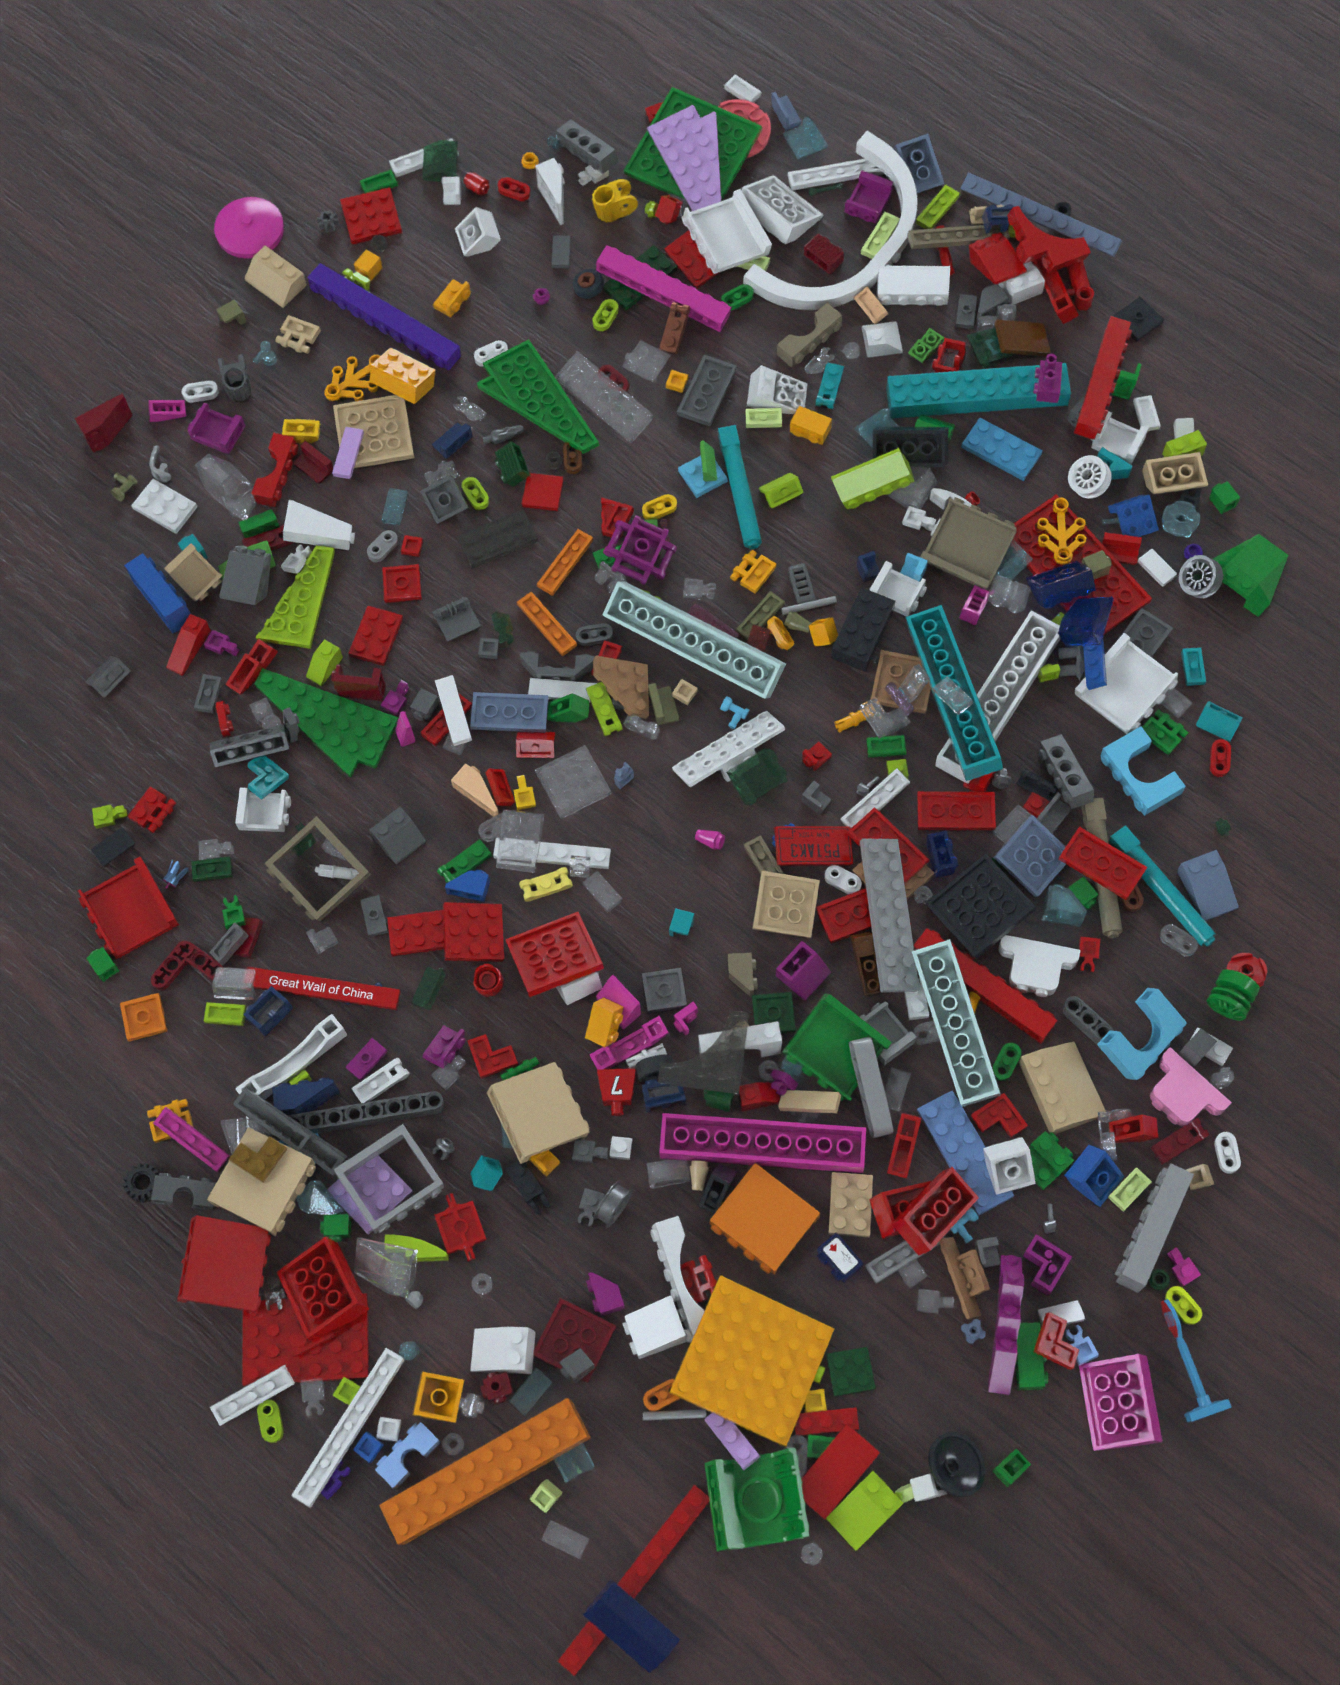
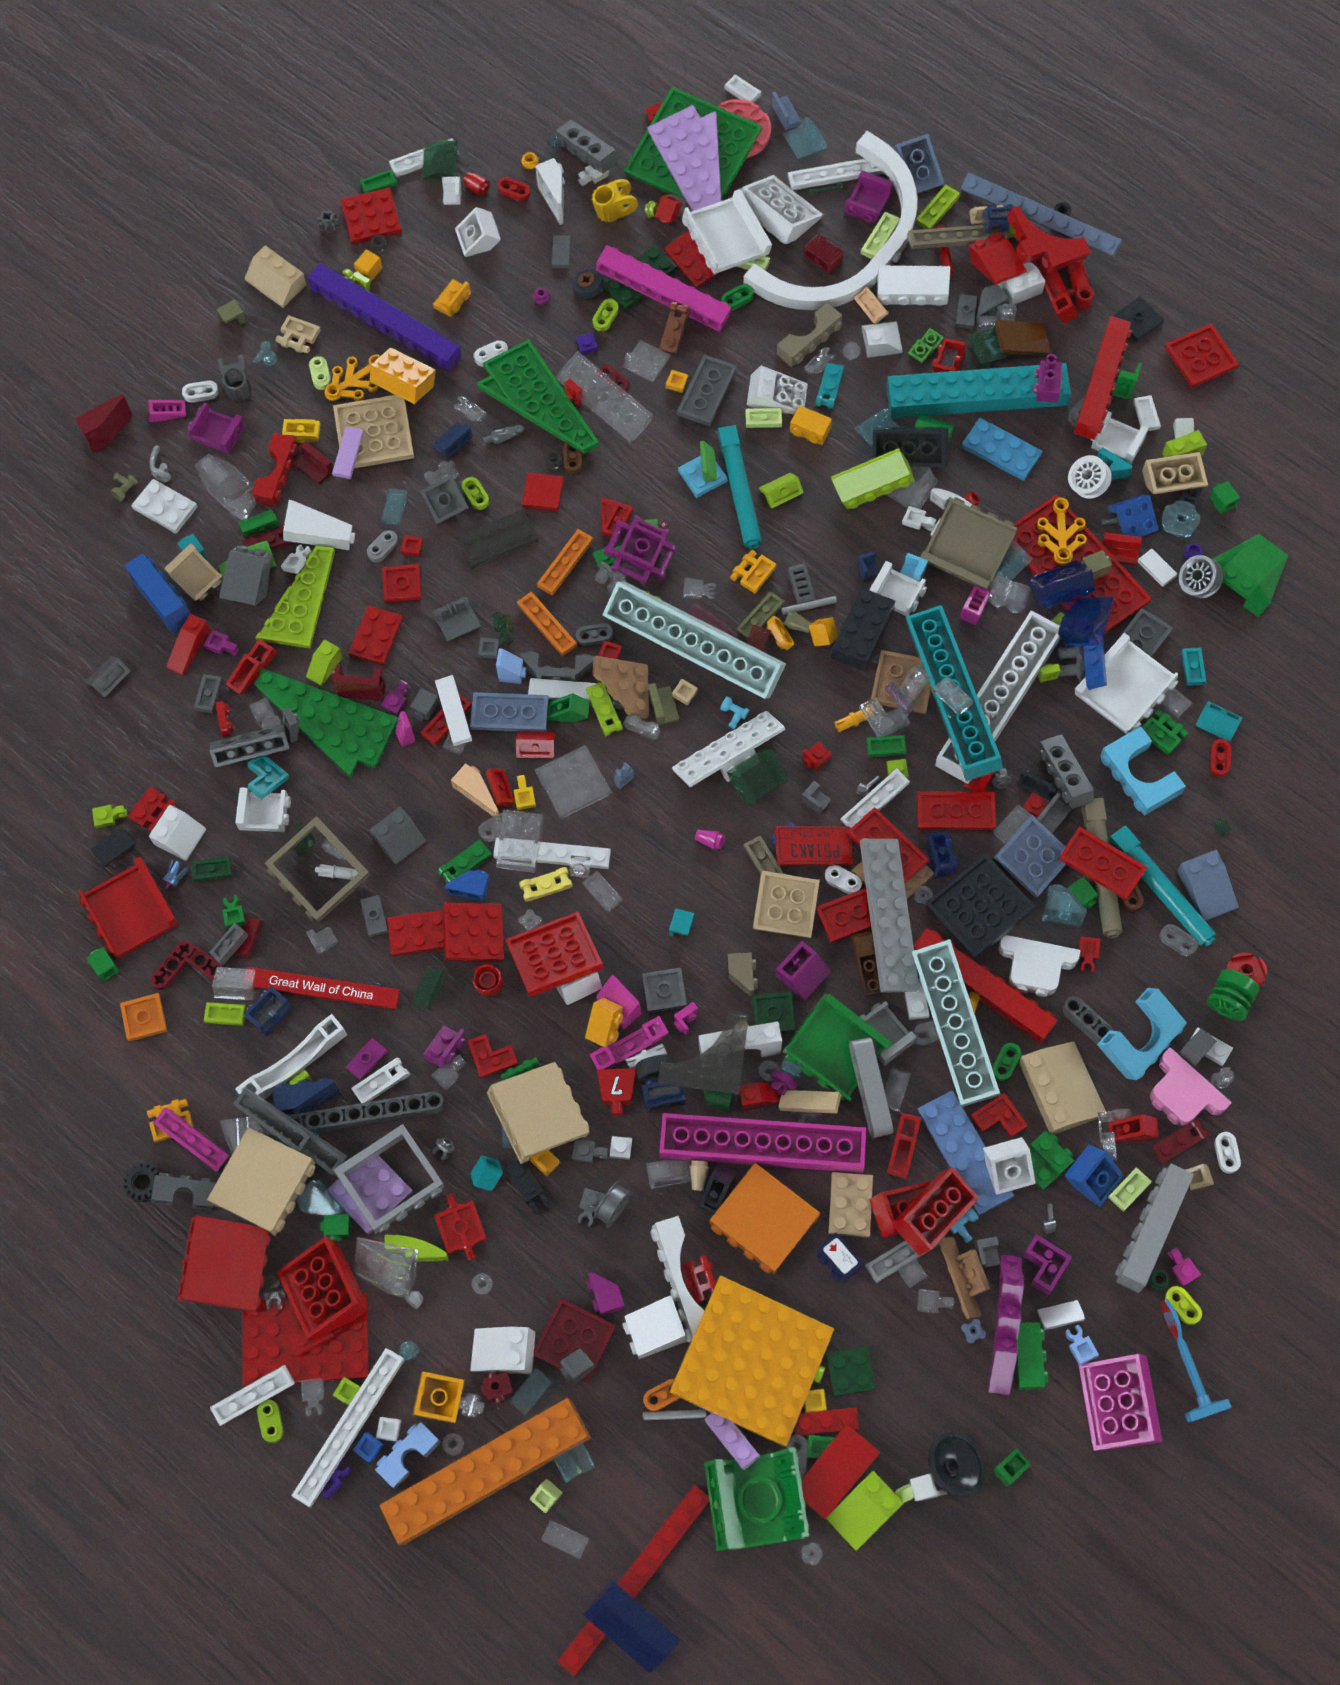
clear plate [198,839,234,860] -> none
dark pink dish [214,197,284,258] -> none
pearl gold plate [229,1136,287,1183] -> none
dark green brick [495,442,530,487] -> none
yellow plate [642,494,677,520] -> none
plate [1034,1312,1080,1370] -> none
none -> white slope [149,805,207,861]
none -> yellowish green plate [309,356,331,390]
none -> light blue slope [496,648,527,684]
none -> clear plate [518,909,542,931]
none -> red plate [564,378,583,408]
none -> dark purple plate [576,333,598,356]
none -> red plate [1164,323,1239,389]

